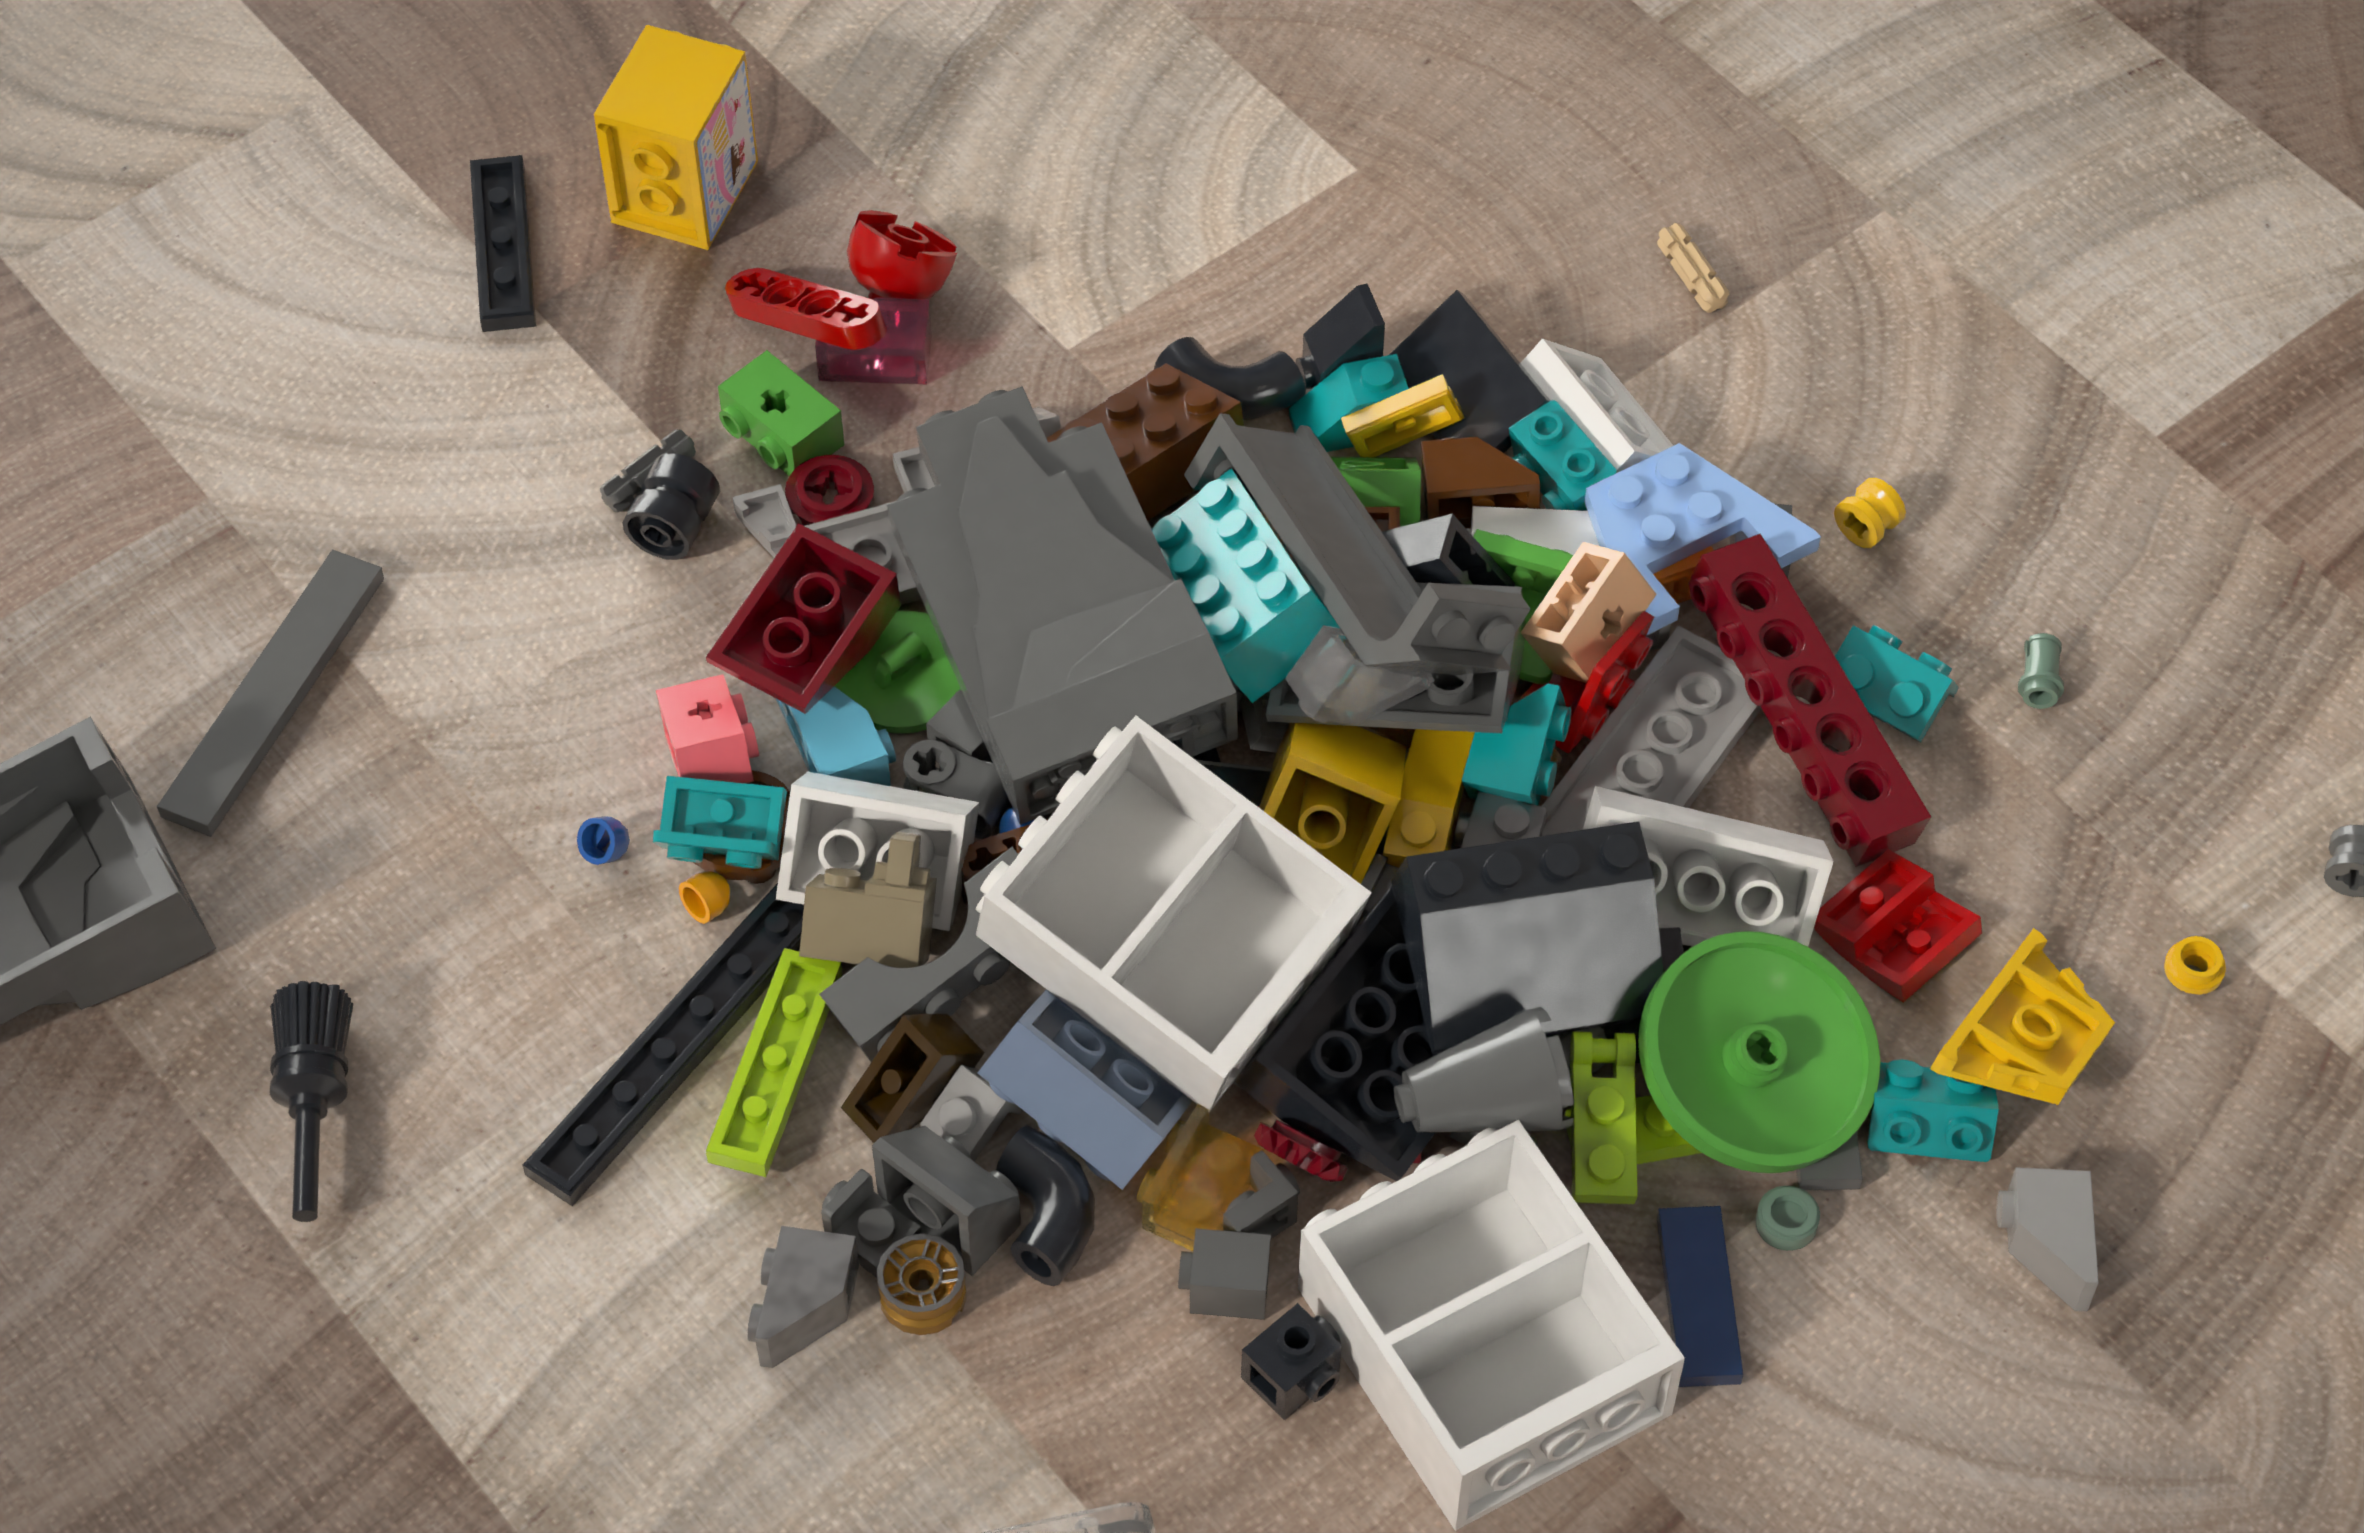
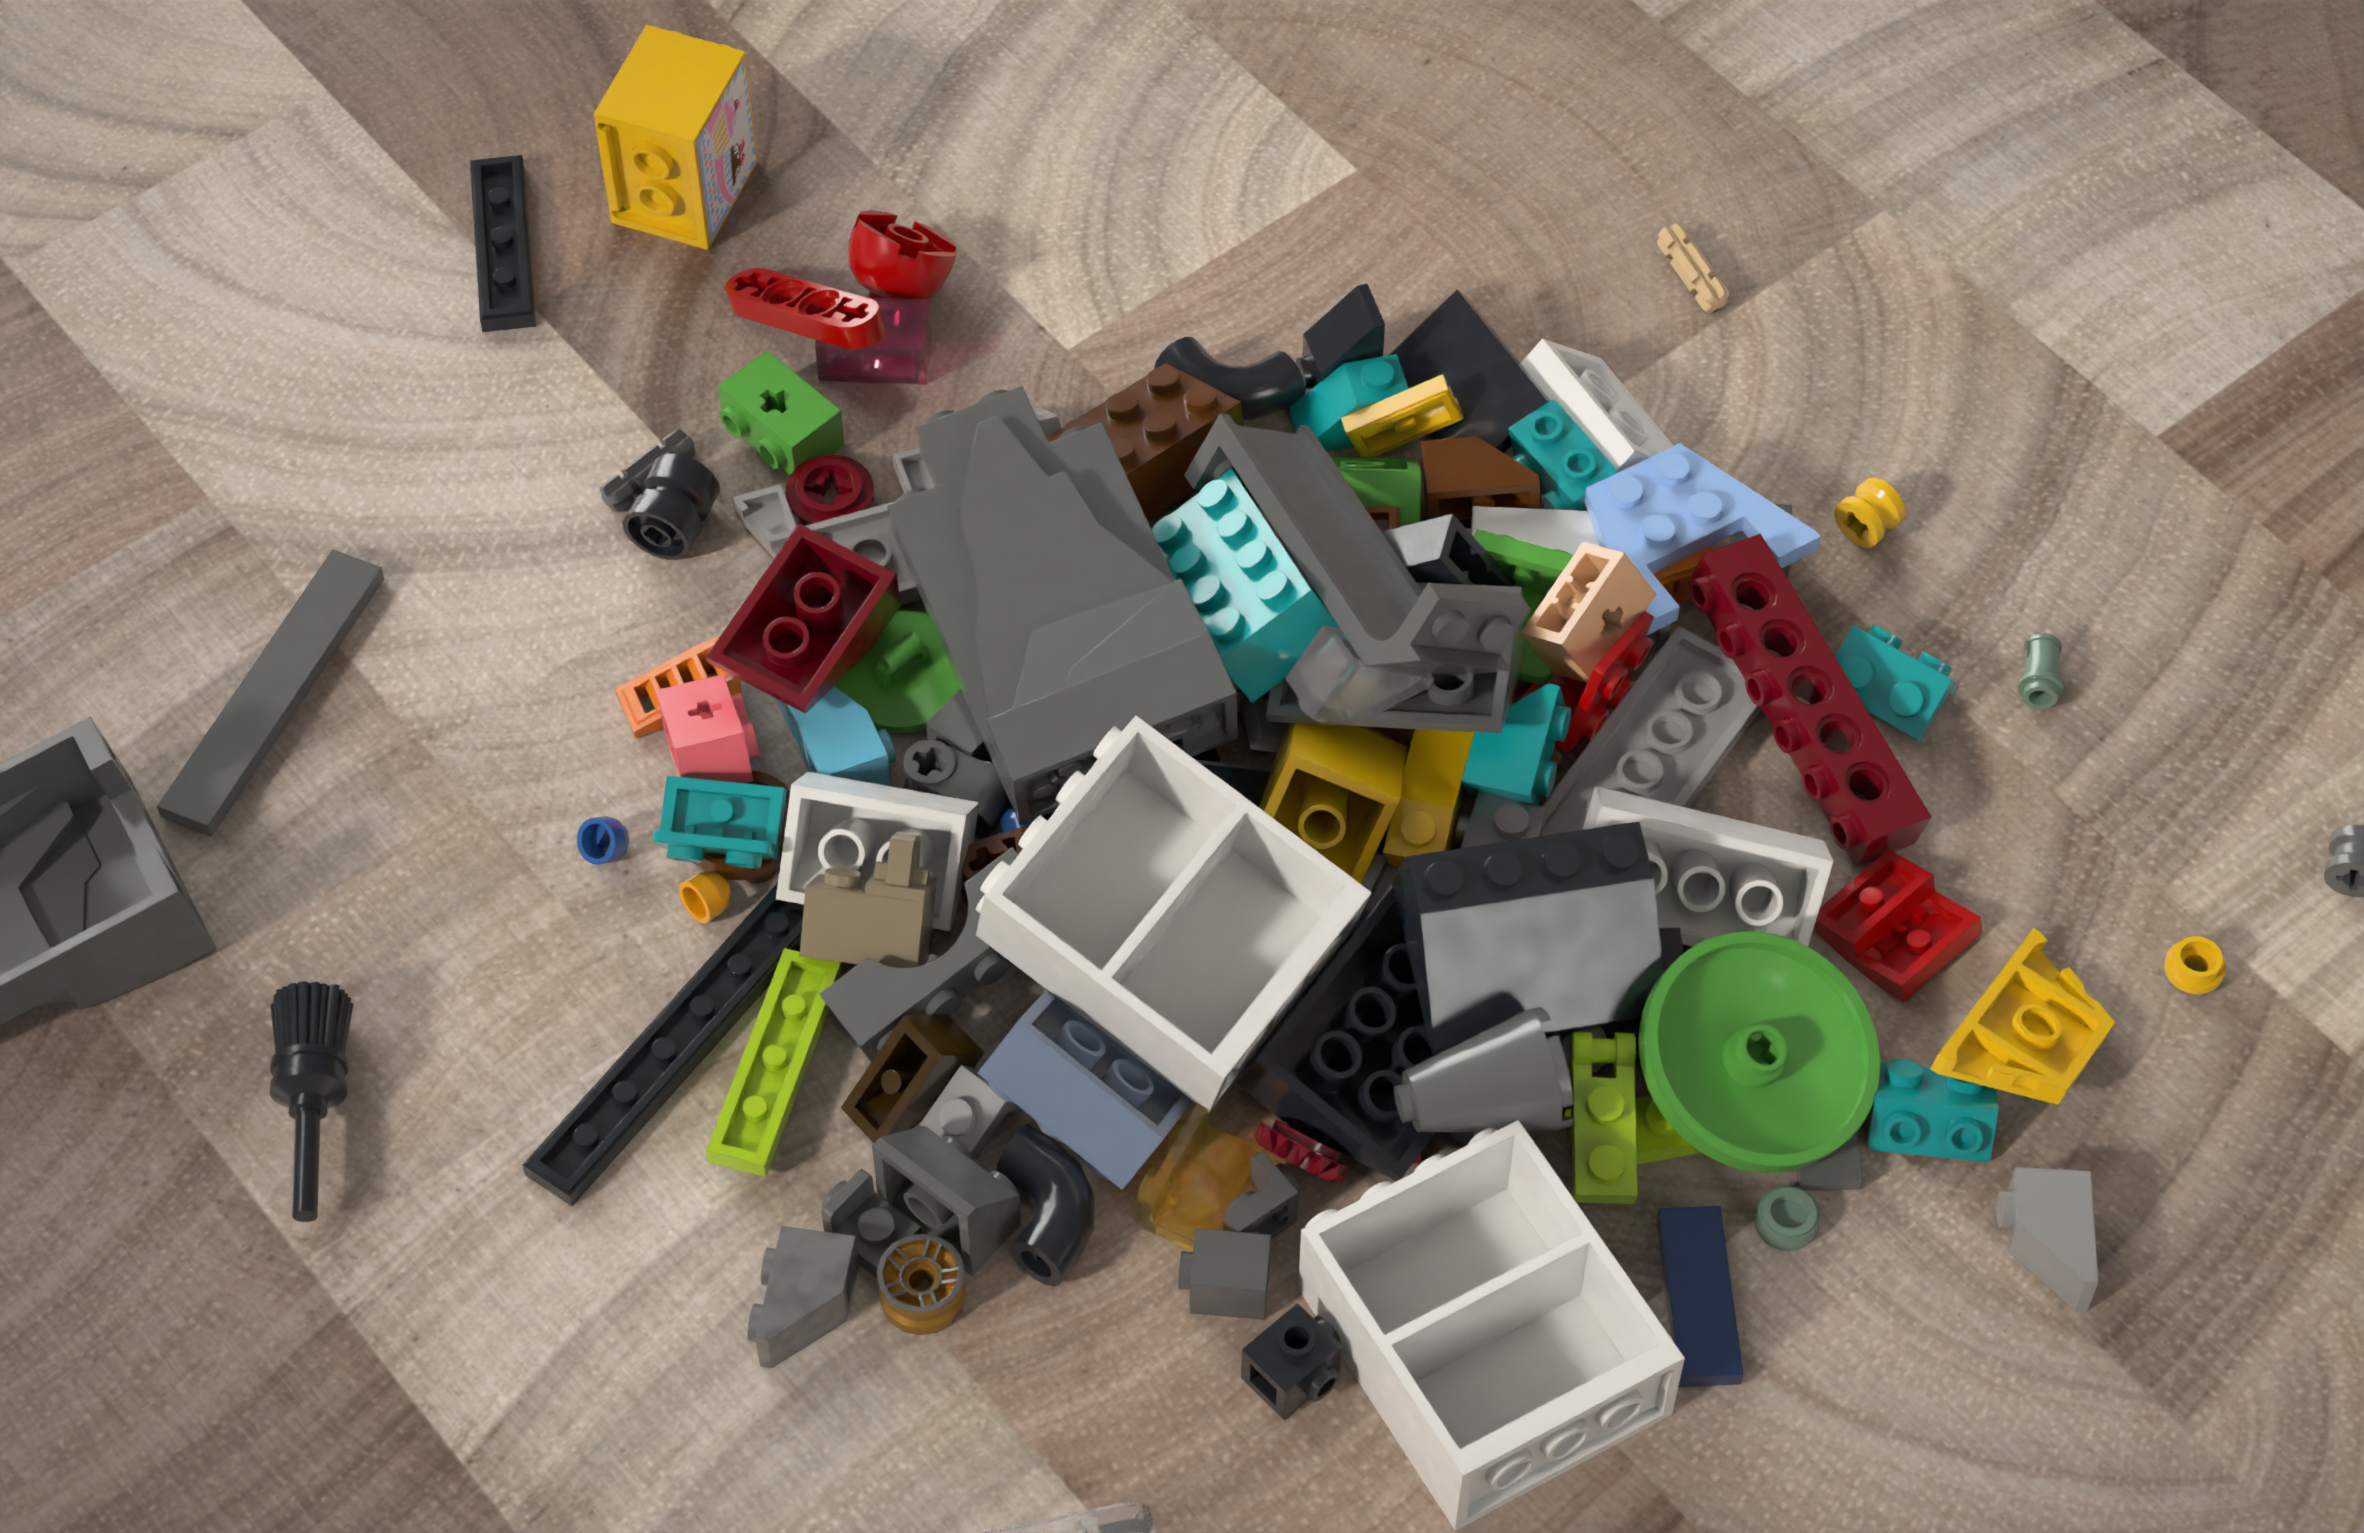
none -> orange slope [615,636,743,738]

